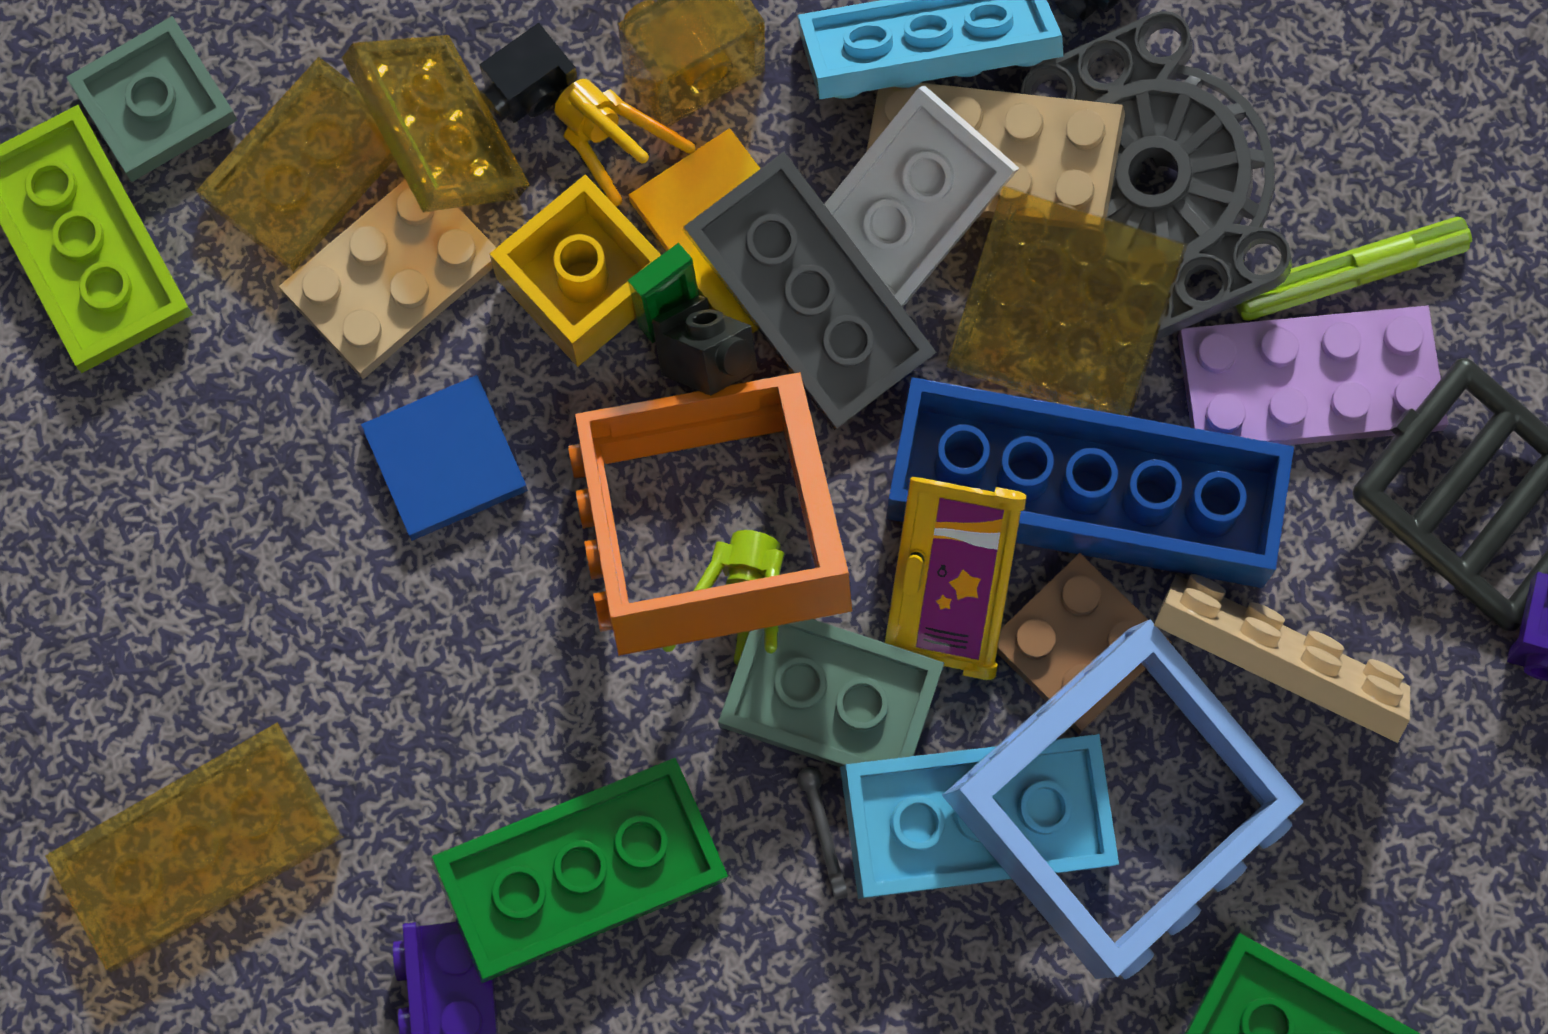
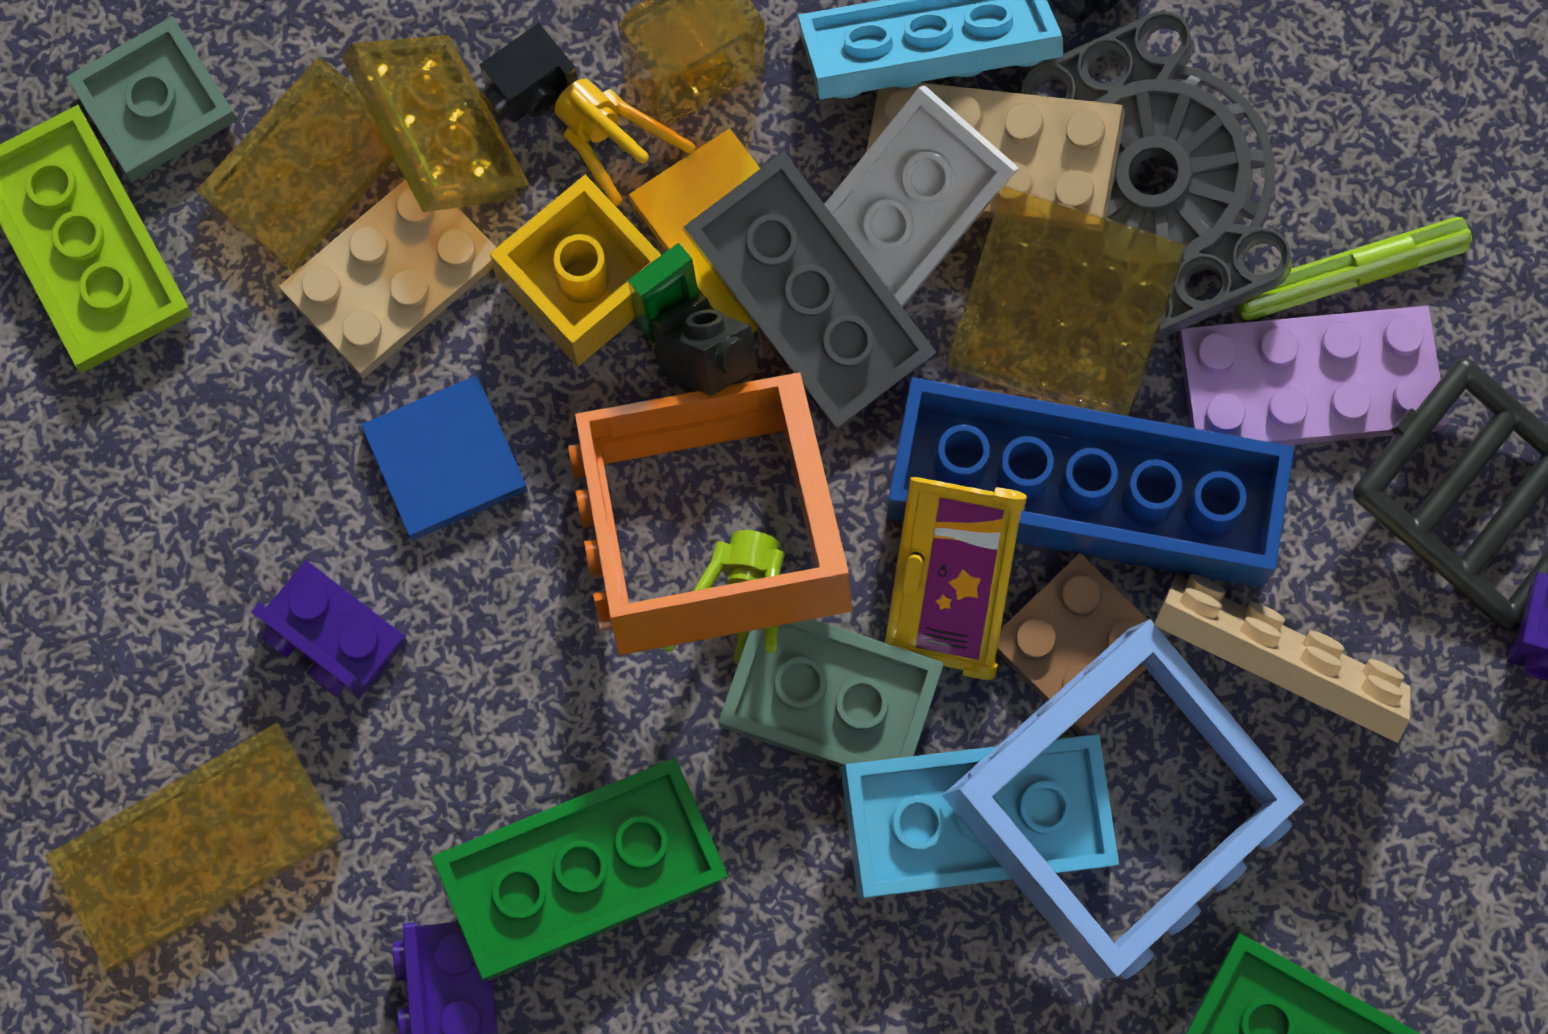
flat silver hinge [797,767,848,900] -> none
none -> dark purple bracket [251,560,408,700]

